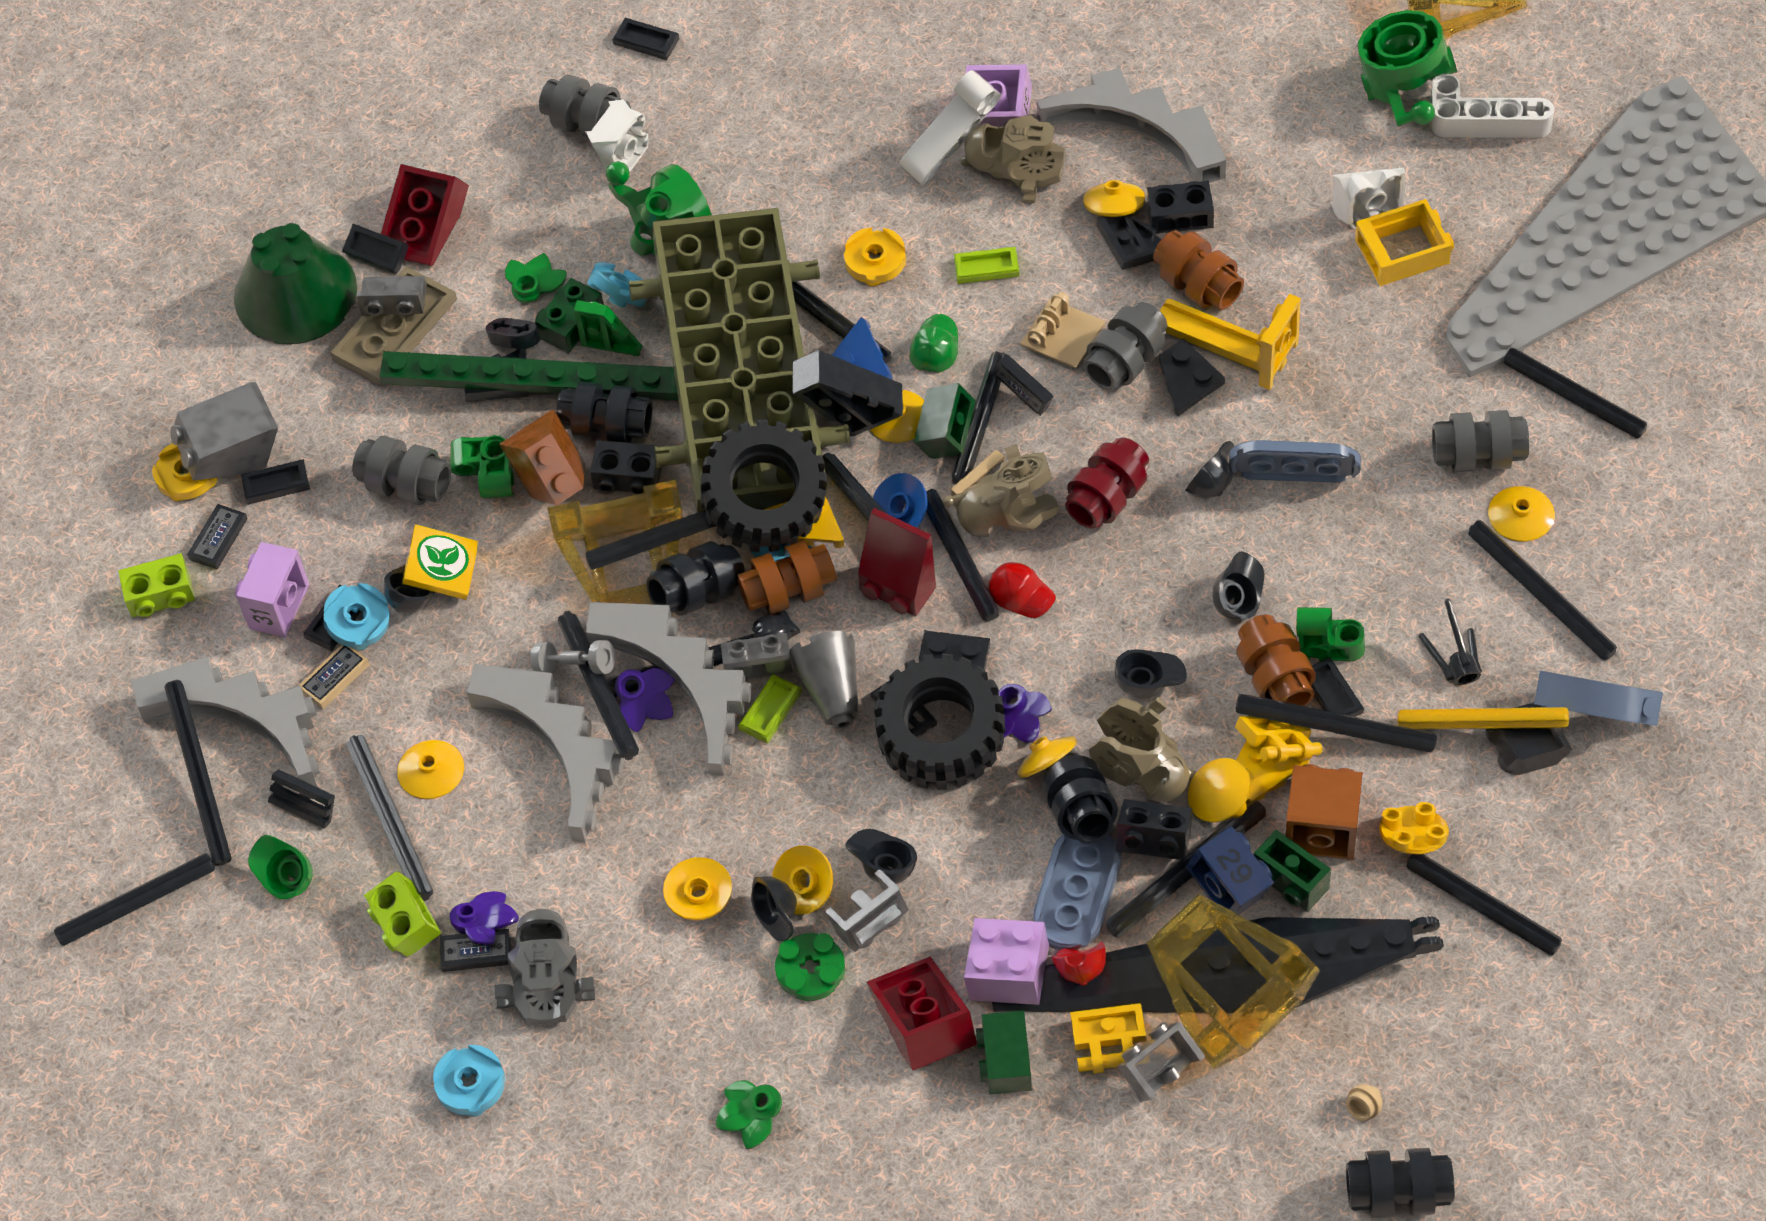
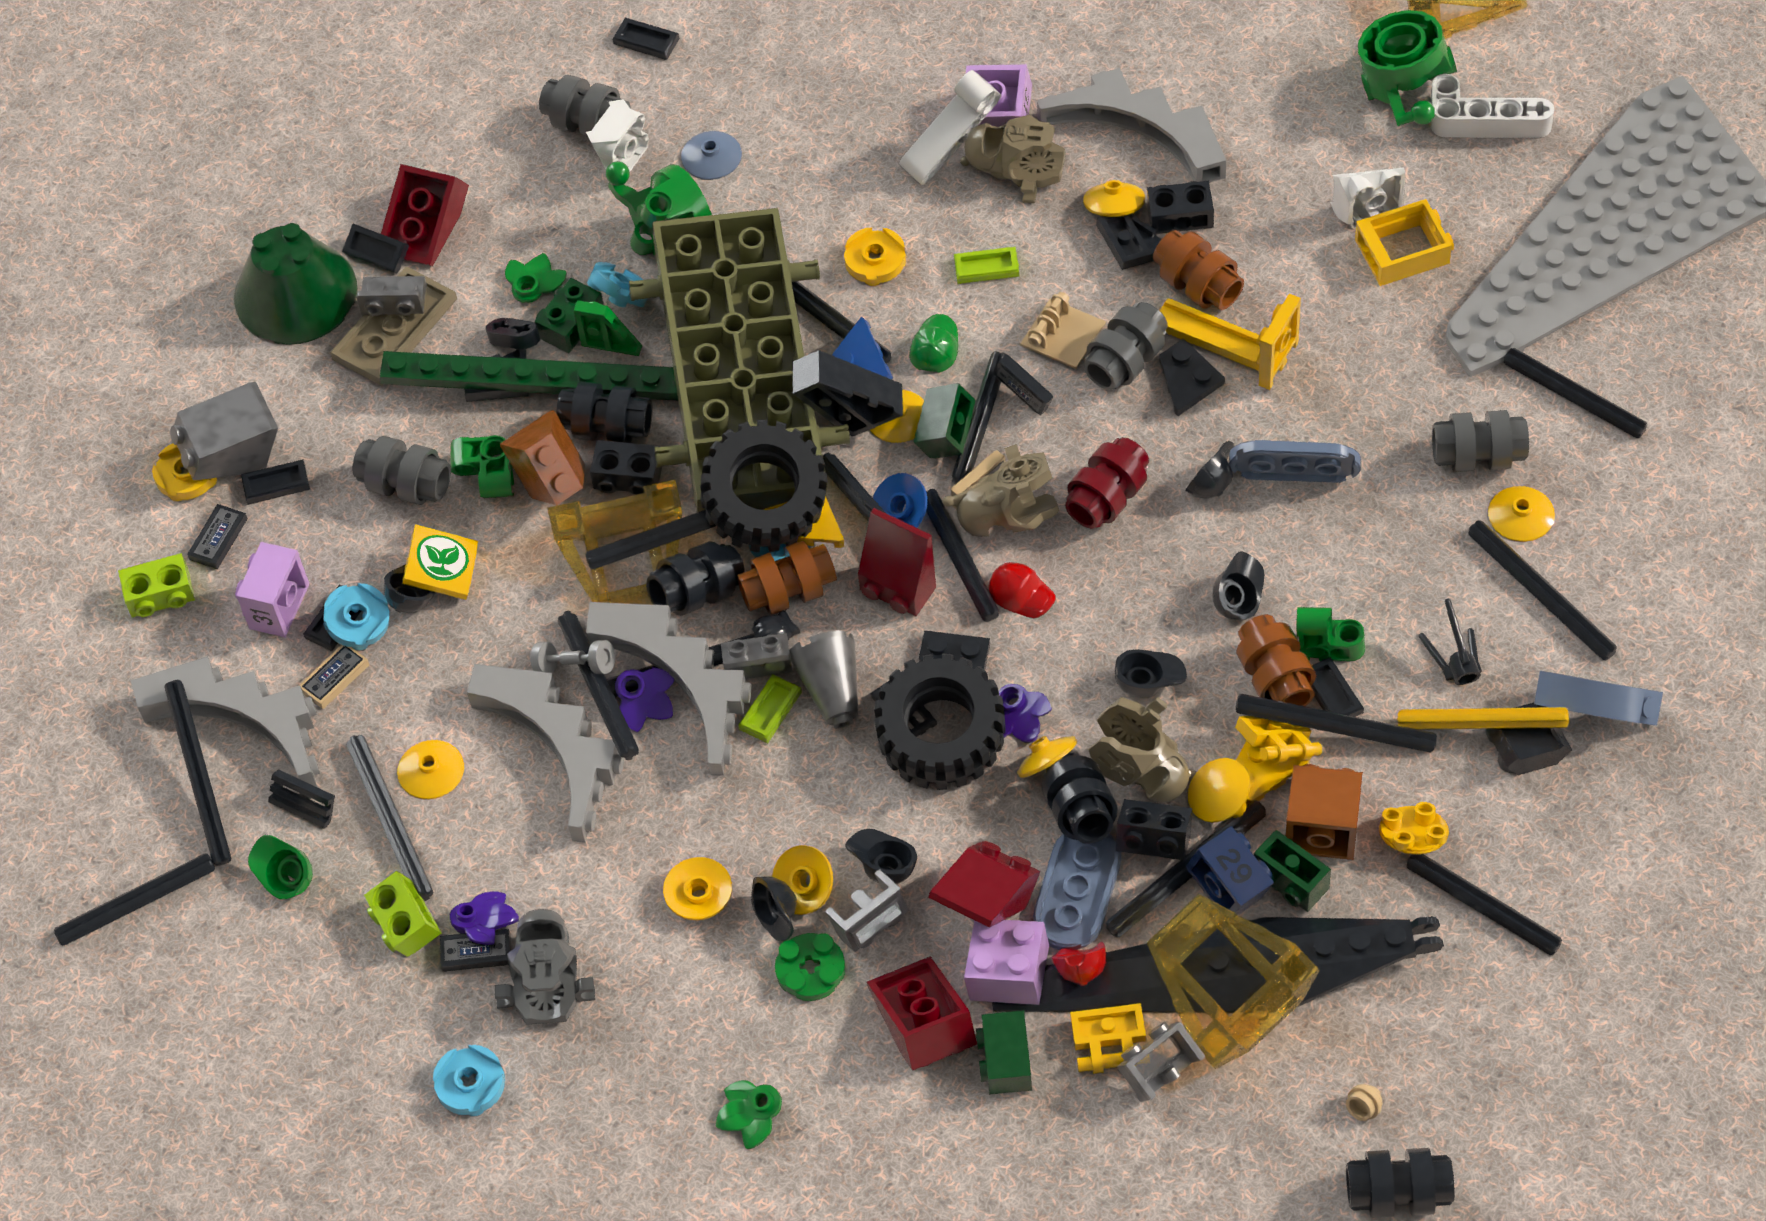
none -> sand blue dish [681,131,742,180]
none -> dark red slope [928,841,1041,928]

